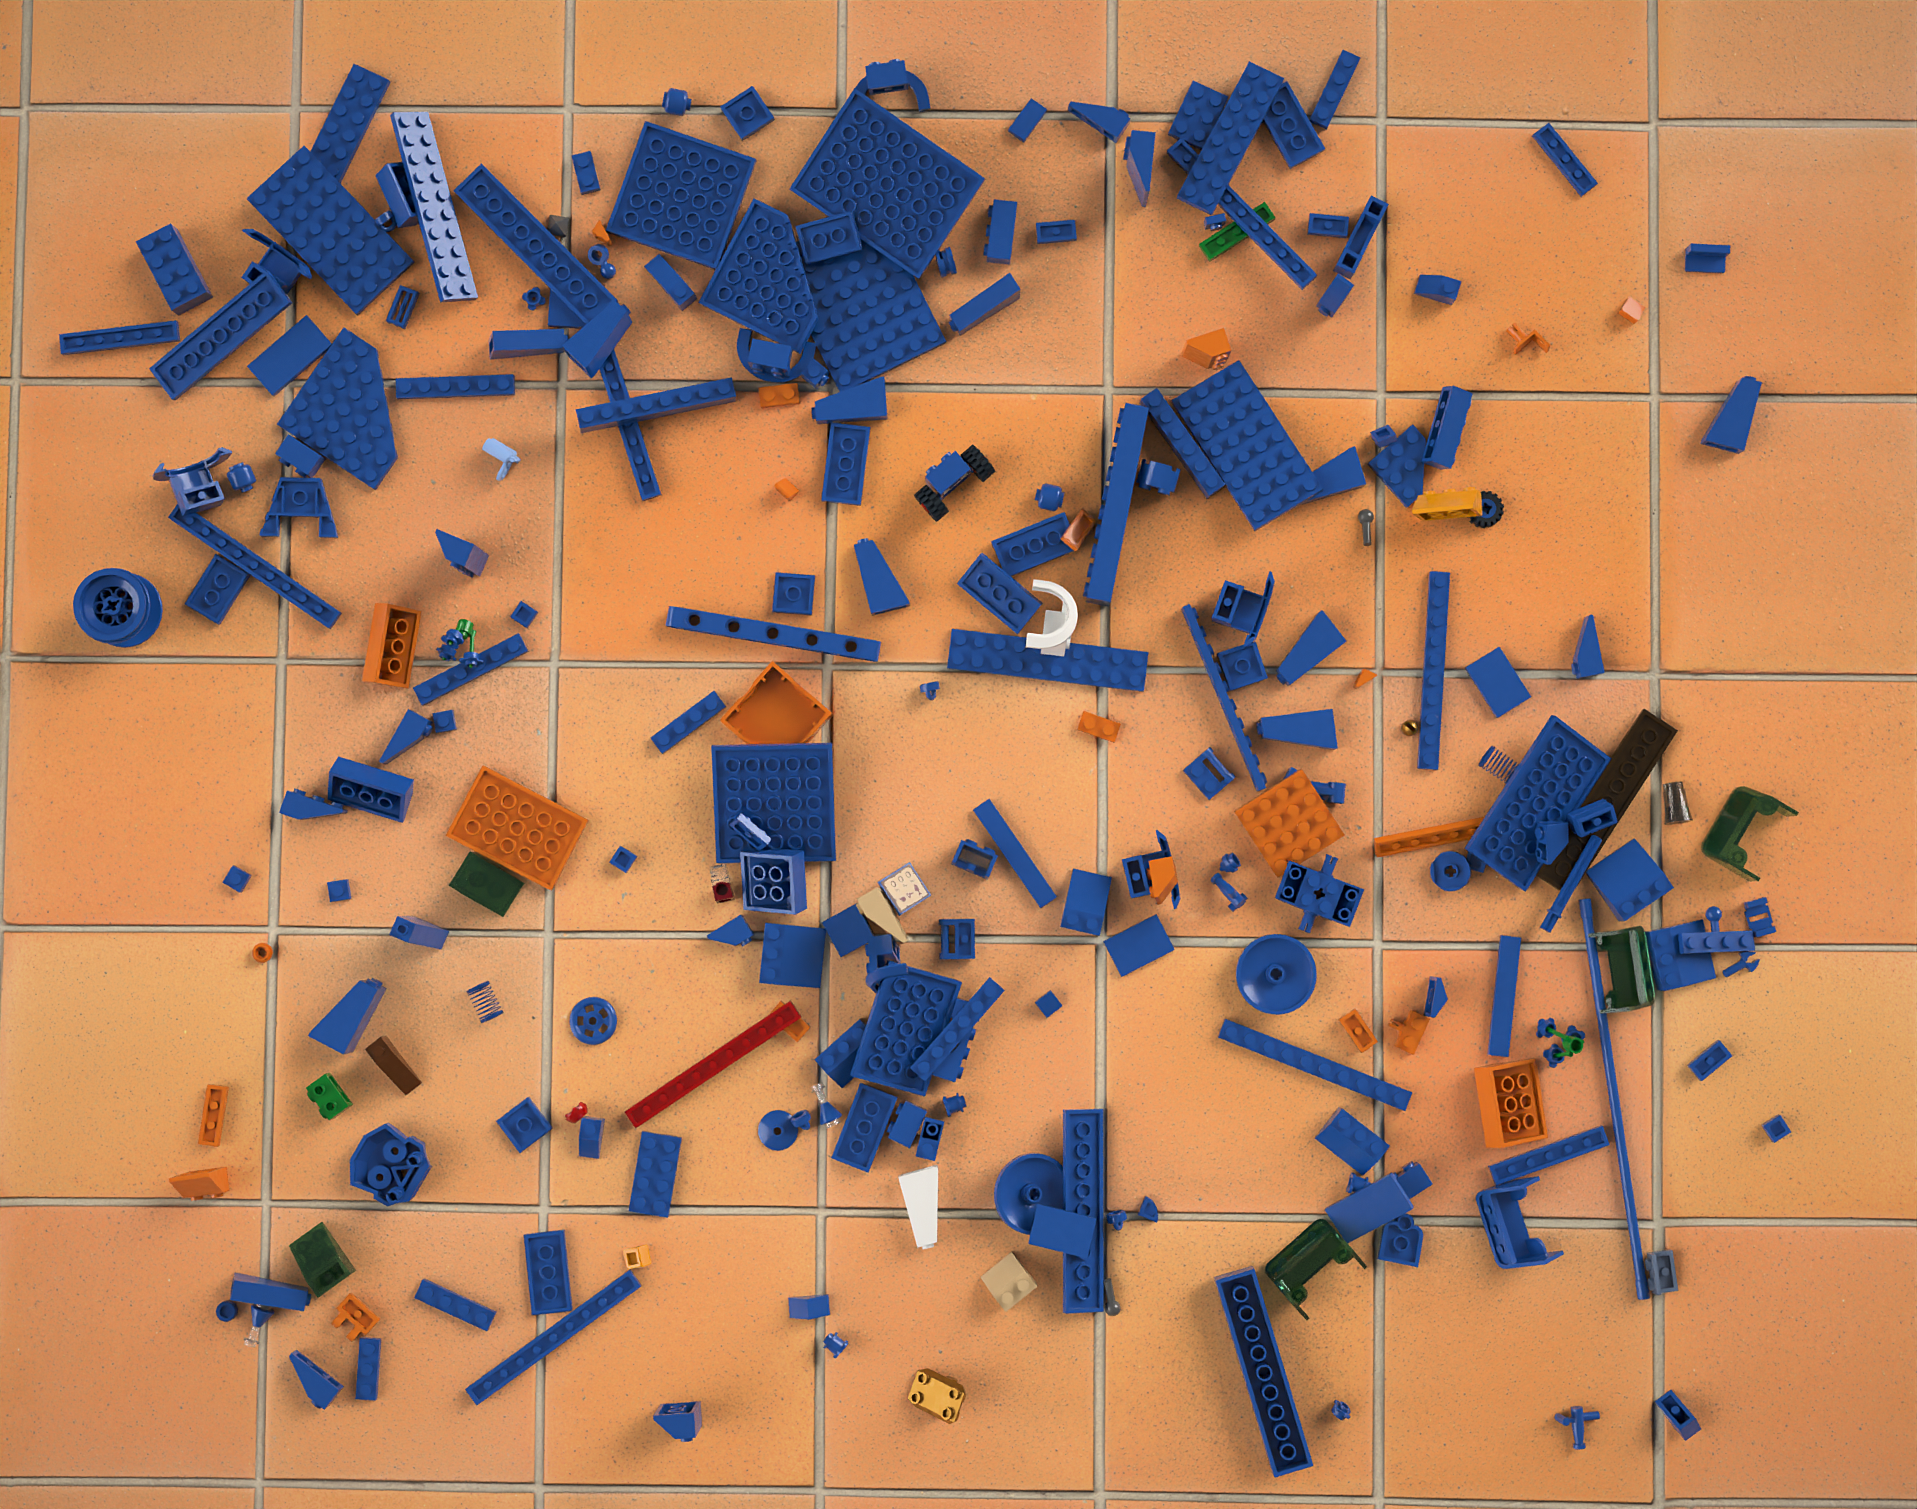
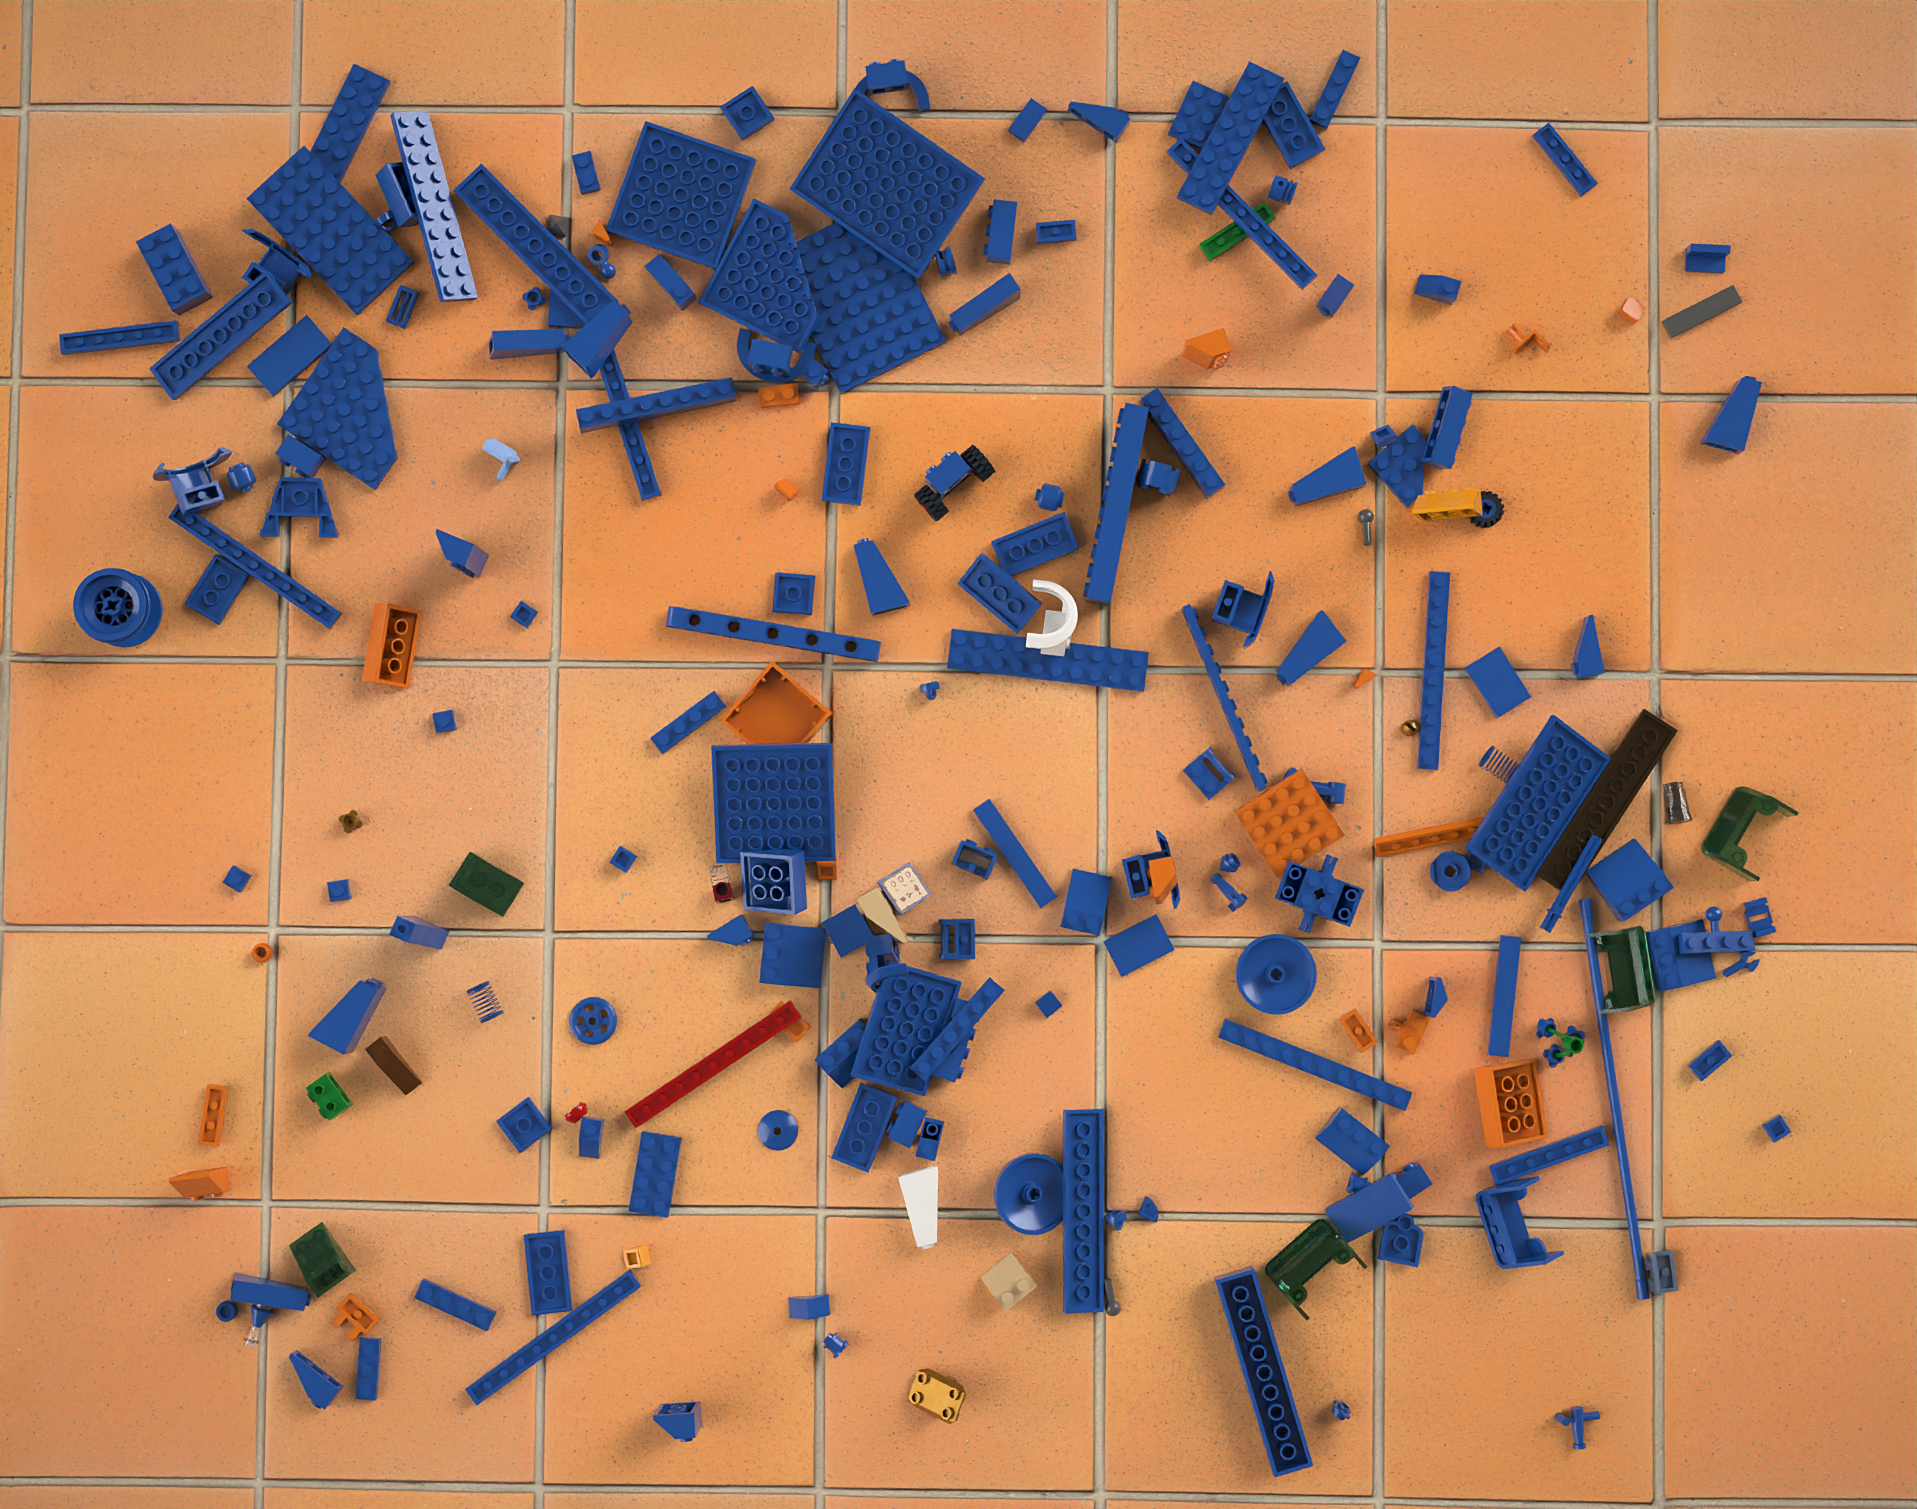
blue slope [279,788,348,820] -> none
blue slope [327,756,414,823] -> none
blue brick [350,1122,432,1207] -> none
blue slope [379,709,433,764] -> none
blue plate [396,374,515,399] -> none
blue plate [413,633,529,706] -> none
blue plant [436,619,483,668] -> none
orange plate [446,765,589,891] -> none
blue head [662,88,692,116] -> none
blue plate [729,813,771,851] -> none
blue tile [790,1110,811,1130] -> none
blue tile [795,211,863,265] -> none
blue slope [811,377,888,425] -> none
piece [811,1082,842,1129] -> none
blue brick [943,1093,967,1117] -> none
blue tile [1028,1203,1097,1258] -> none
orange tile [1060,509,1097,551] -> none
orange plate [1077,711,1121,743] -> none
blue slope [1123,130,1156,207] -> none
blue plate [1172,360,1323,531] -> none
blue plate [1204,213,1226,231] -> none
blue plate [1217,642,1268,691] -> none
blue slope [1256,709,1338,750] -> none
blue plate [1307,213,1349,238] -> none
blue arch [1333,195,1389,280] -> none
blue slope [1535,820,1569,865] -> none
blue brick [1567,799,1617,838] -> none
blue slope [1655,1390,1701,1441] -> none
none -> pearl gold plate [339,810,363,833]
none -> orange slope [816,856,837,880]
none -> blue piece [1267,175,1298,205]
none -> dark grey tile [1662,285,1742,339]

